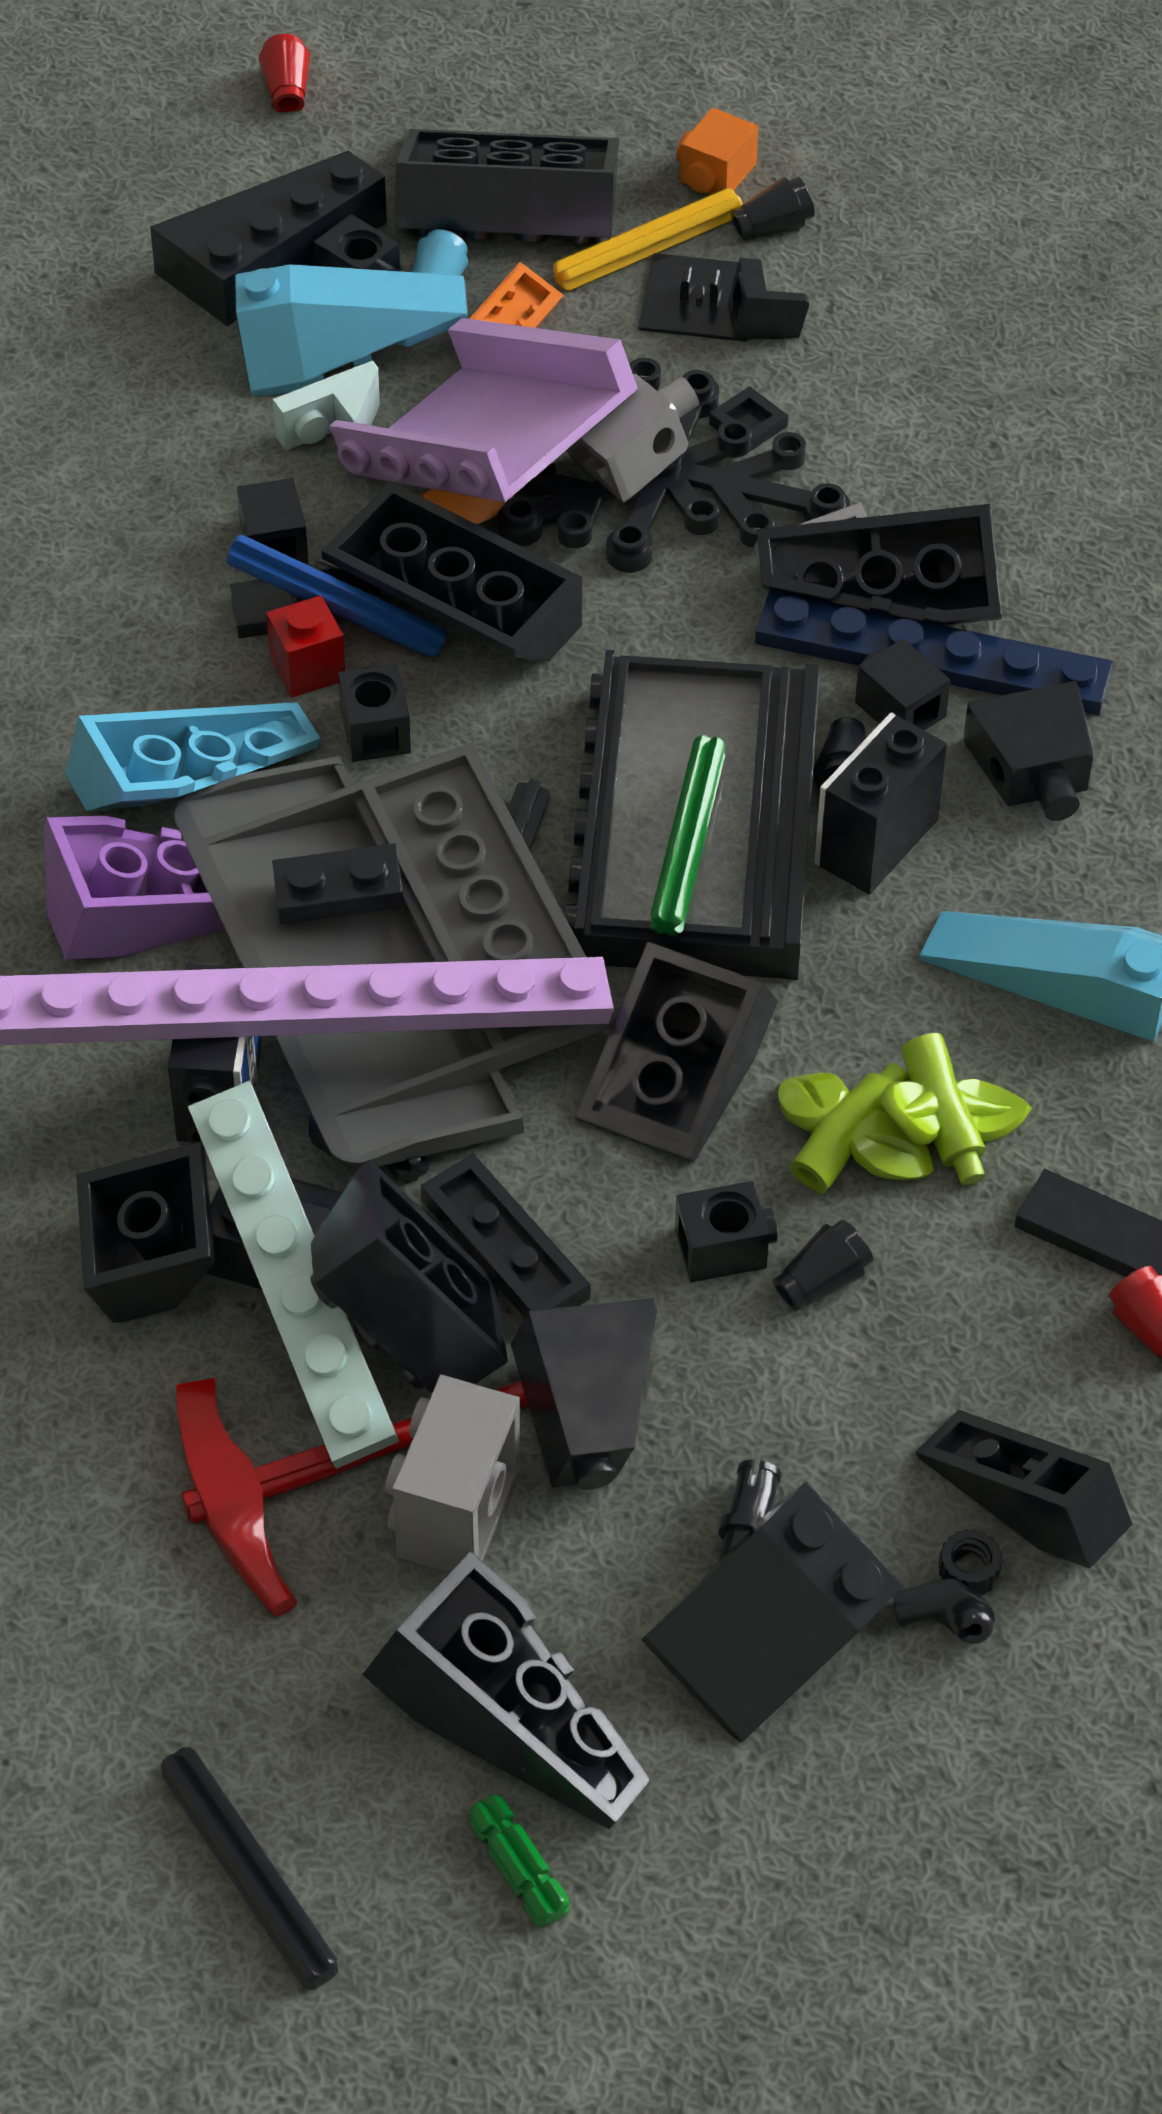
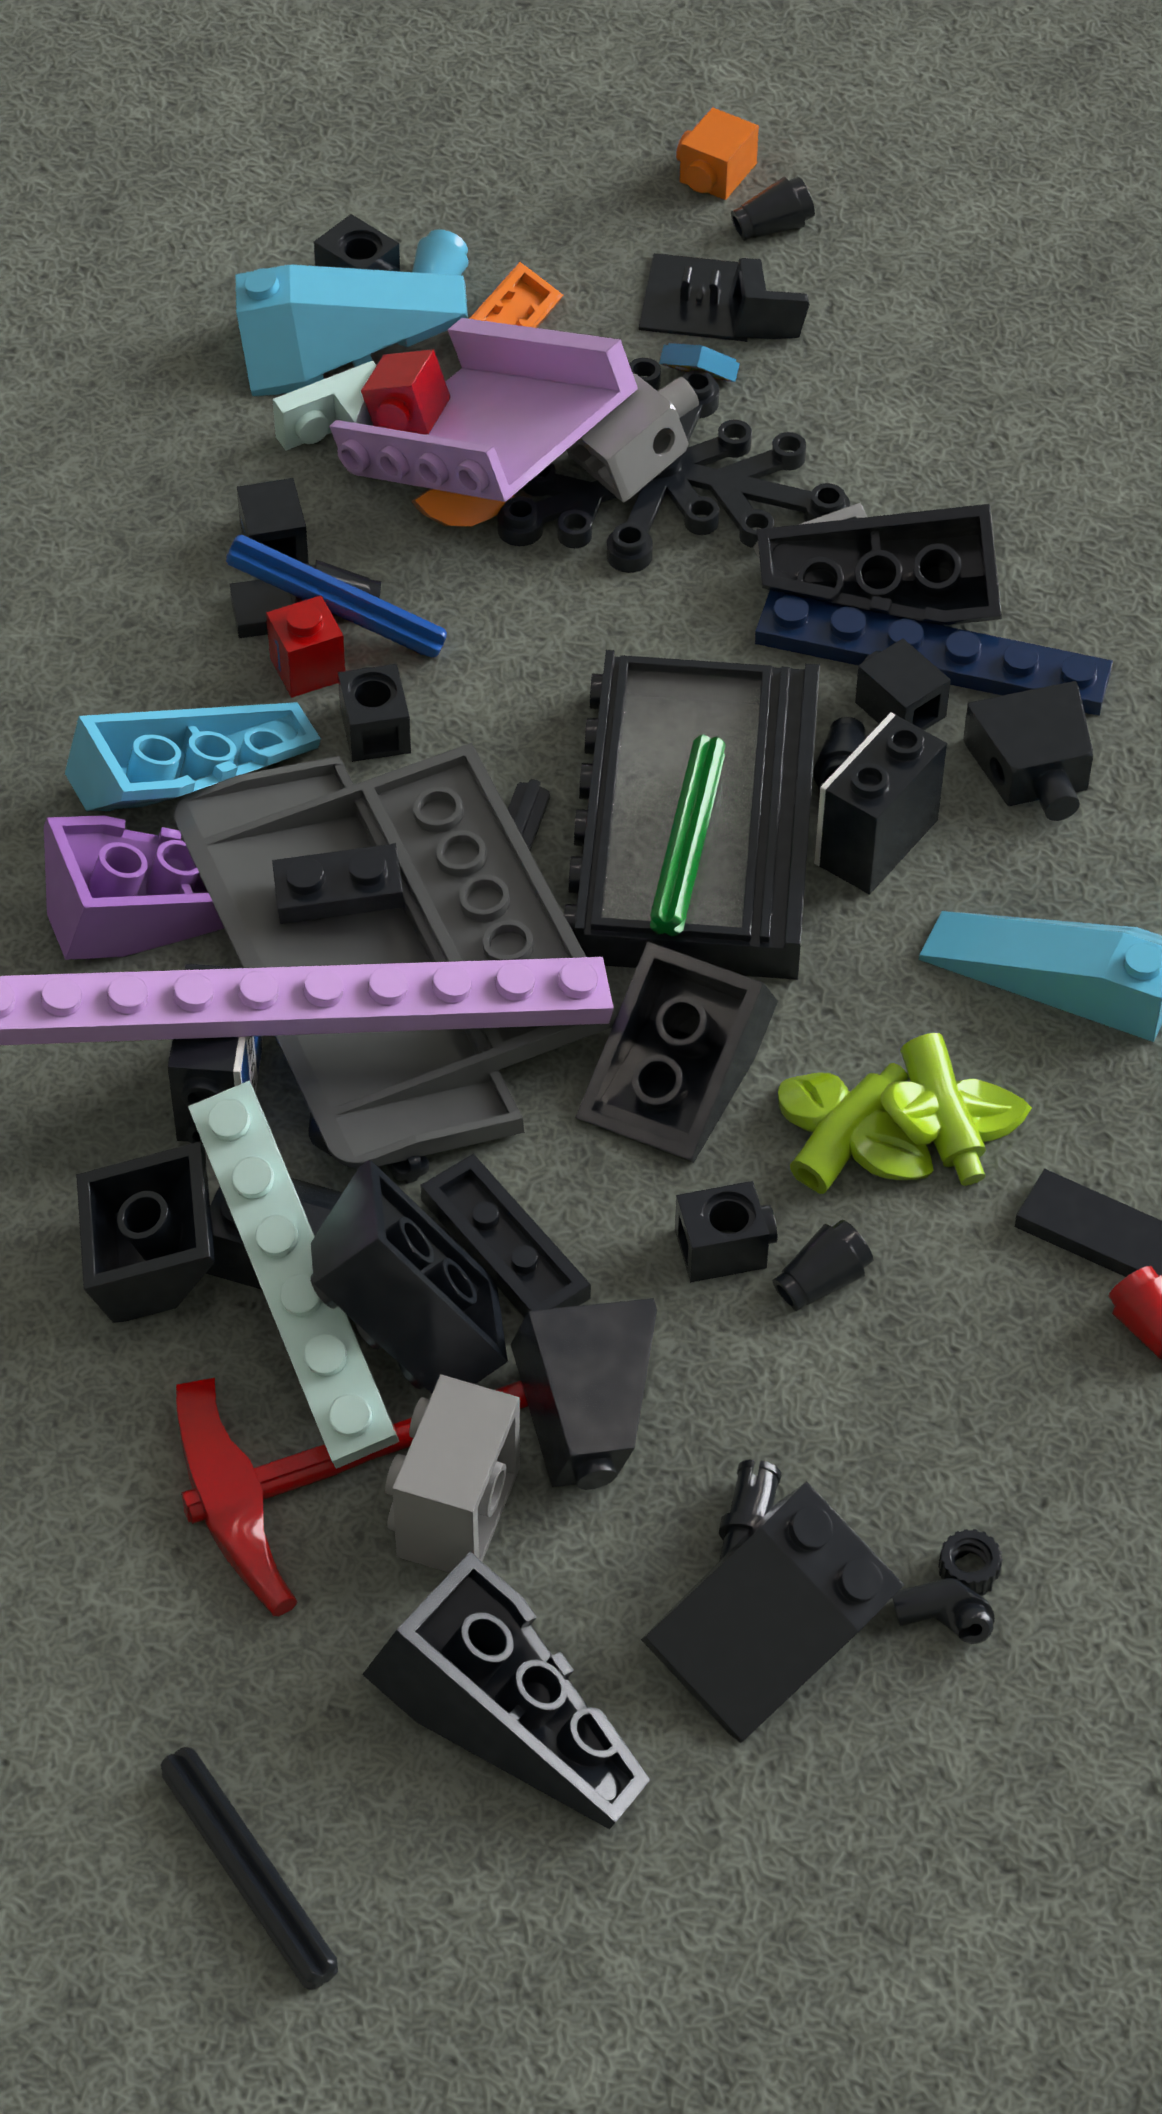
black wedge [150,151,387,326] -> none
red cone [258,33,310,112] -> none
black slope [321,481,582,662] -> none
black slope [395,129,620,245] -> none
green axle [469,1794,569,1928] -> none
yellow axle [553,188,742,291] -> none
black tile [709,386,789,452] -> none
black slope [916,1410,1133,1569] -> none
none -> red brick [361,349,451,434]
none -> dark azure tile [659,343,740,382]

